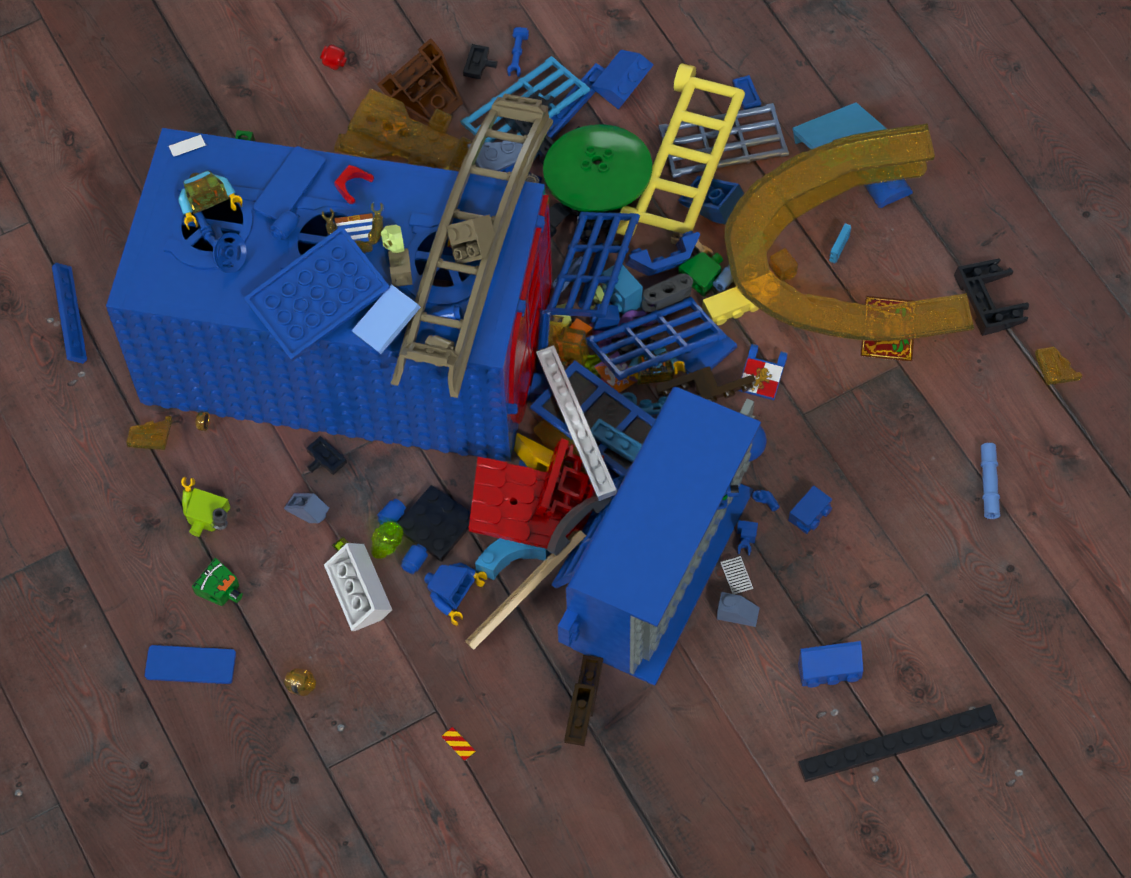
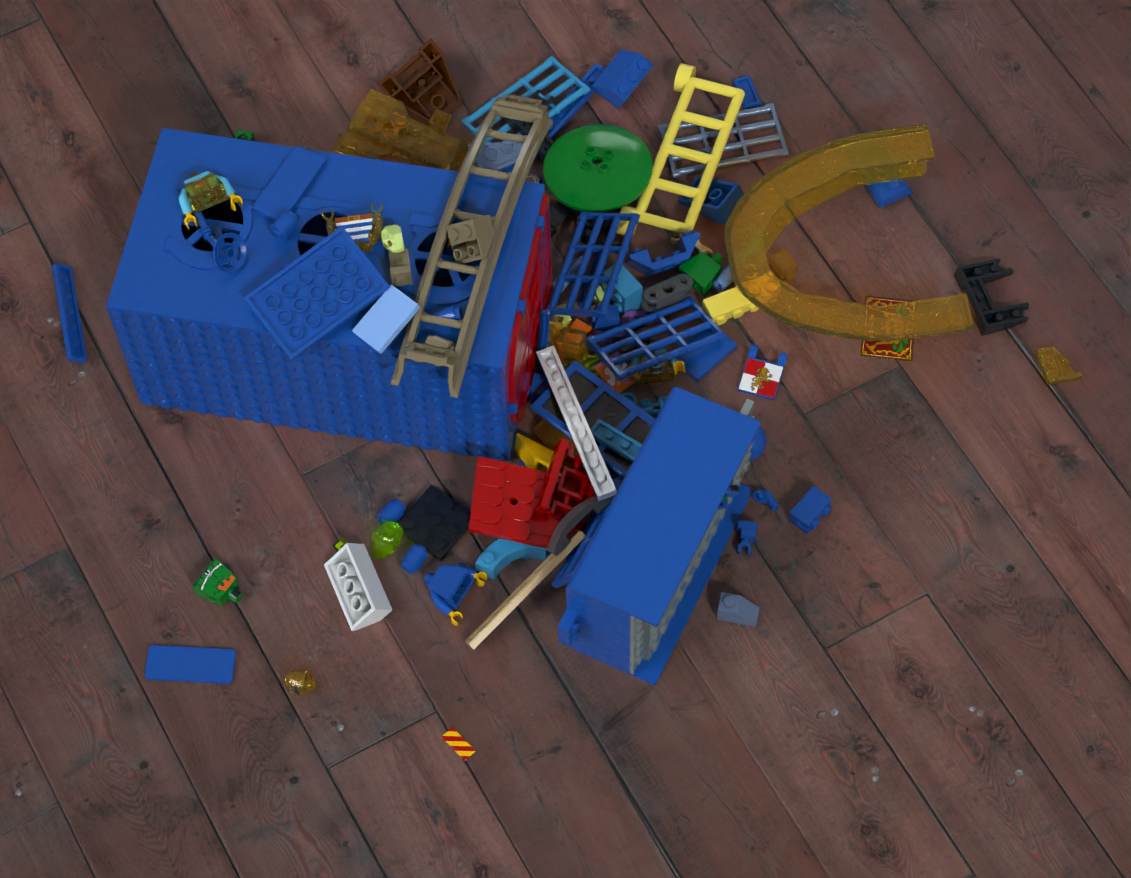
clear yellow wing [126,416,172,450] -> none
white sticker [169,135,206,157] -> none
lime torso [181,477,230,537] -> none
clear yellow tile [196,411,210,431] -> none
sand blue slope [284,493,329,523] -> none
black plate [306,436,347,475] -> none
red head [320,44,347,70] -> none
red helmet [334,165,374,204] -> none
black plate [463,44,498,79] -> none
blue piece [507,27,529,77] -> none
dark brown bracket [564,655,603,746] -> none
dark brown bracket [656,366,756,403] -> none
white sticker [720,556,753,594] -> none
dark azure panel [792,102,889,170] -> none
blue slope [798,641,863,688] -> none
black plate [798,704,998,782] -> none
dark azure tile [829,223,851,263] -> none
medium blue piece [981,443,1000,519] -> none

